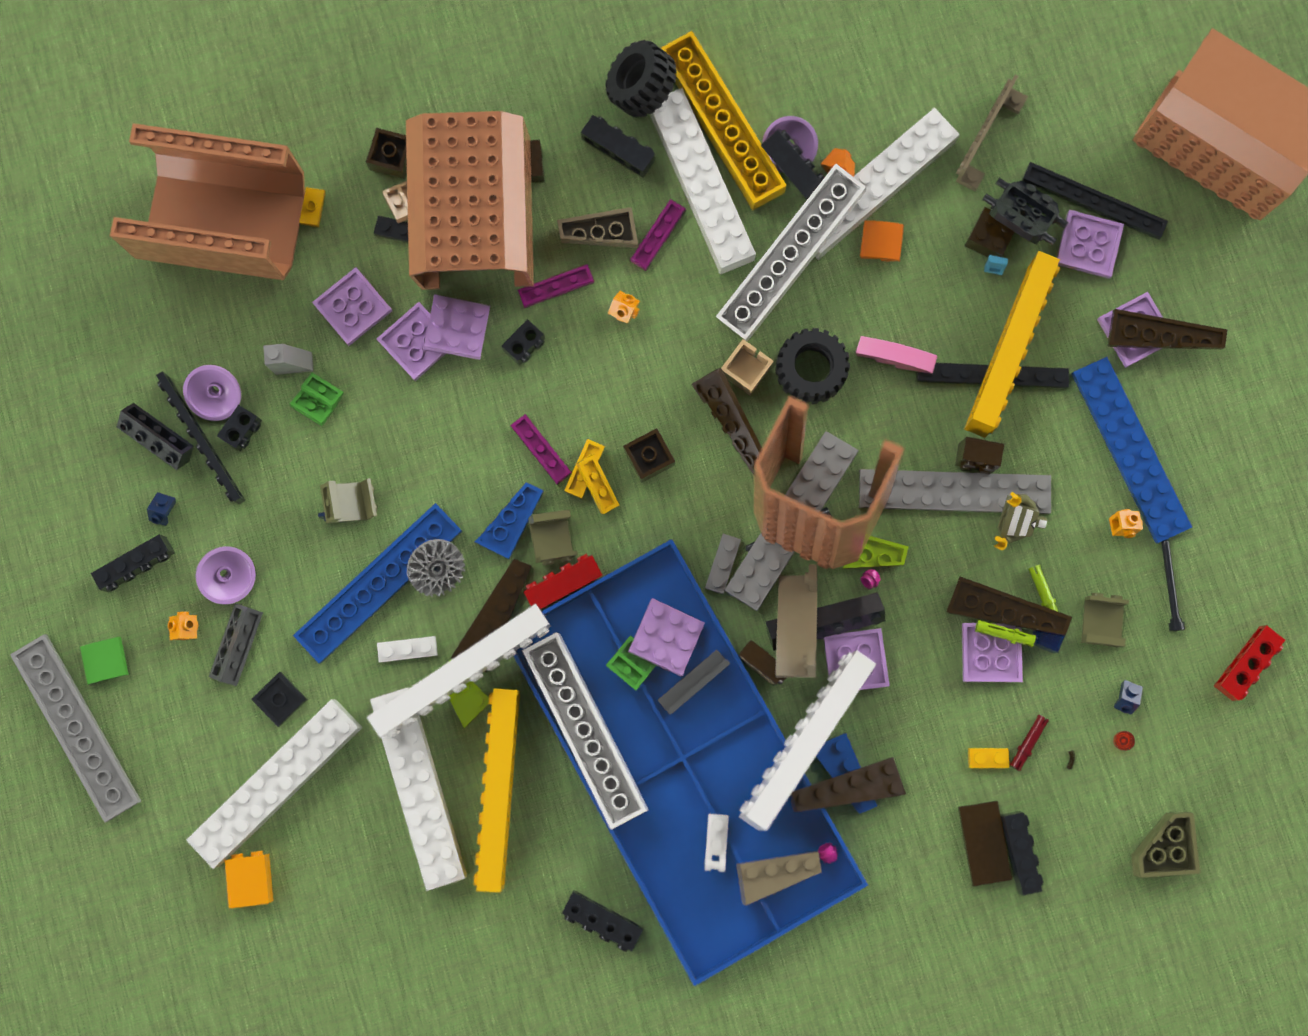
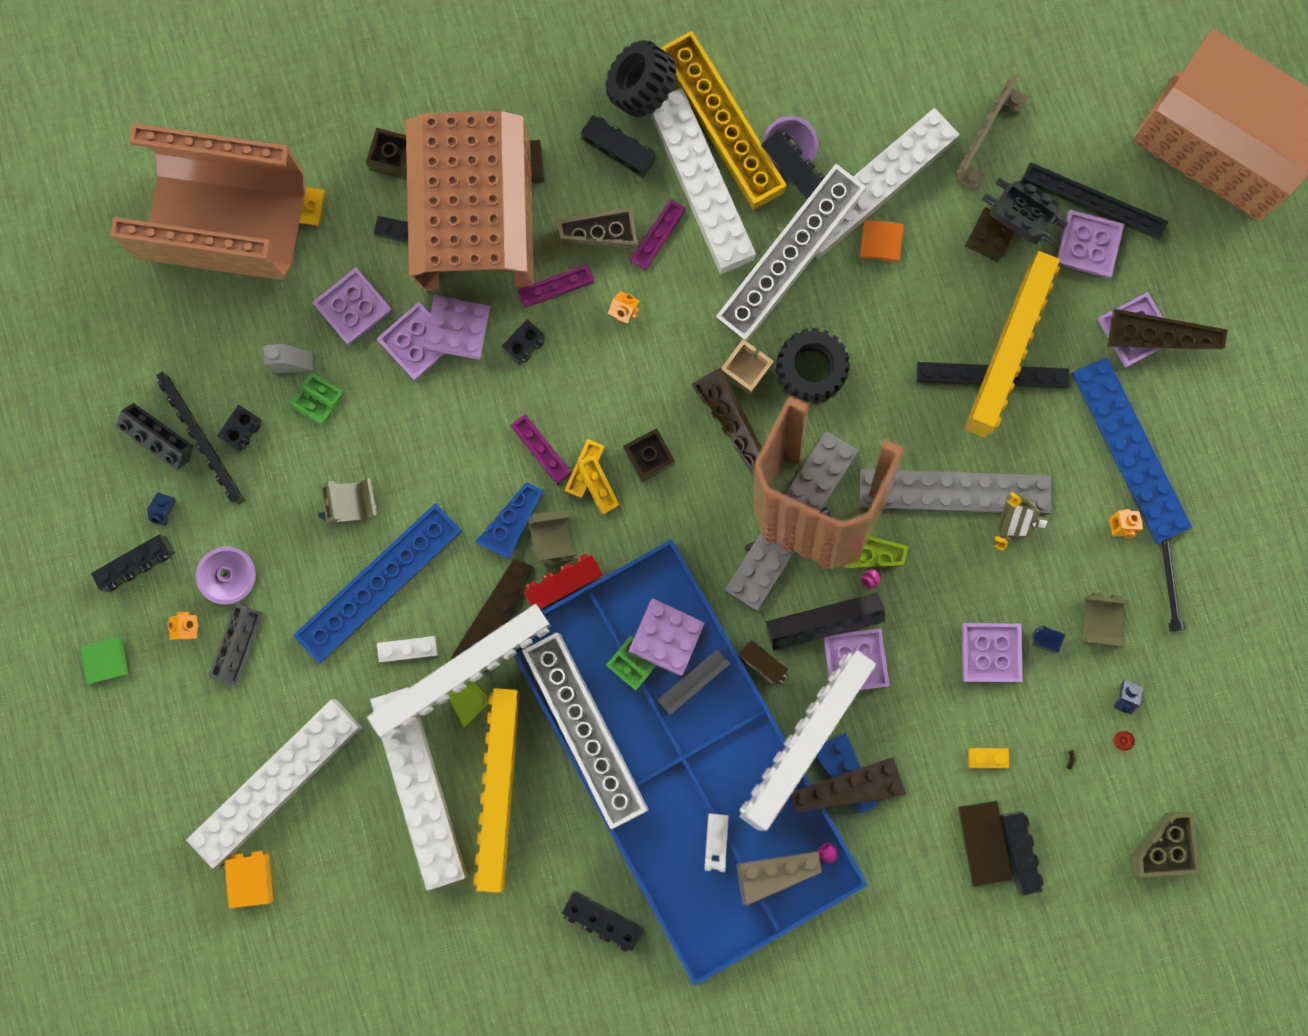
light grey plate [10,634,141,823] -> none
lavender dish [183,365,241,421] -> none
black tile [251,672,307,727] -> none
tan wing [382,181,408,224] -> none
light grey wheel [407,539,465,597] -> none
light grey plate [705,534,741,594] -> none
dark tan bracket [776,564,818,678] -> none
orange slope [821,148,855,177] -> none
bright pink slope [856,336,937,374] -> none
dark brown wing [946,576,1072,636] -> none
dark brown brick [955,437,1004,474] -> none
lime pin [975,620,1036,647] -> none
medium azure tile [984,255,1008,275] -> none
dark red pin [1009,714,1049,771] -> none
lime pin [1028,565,1058,612] -> none
red brick [1214,625,1285,701] -> none

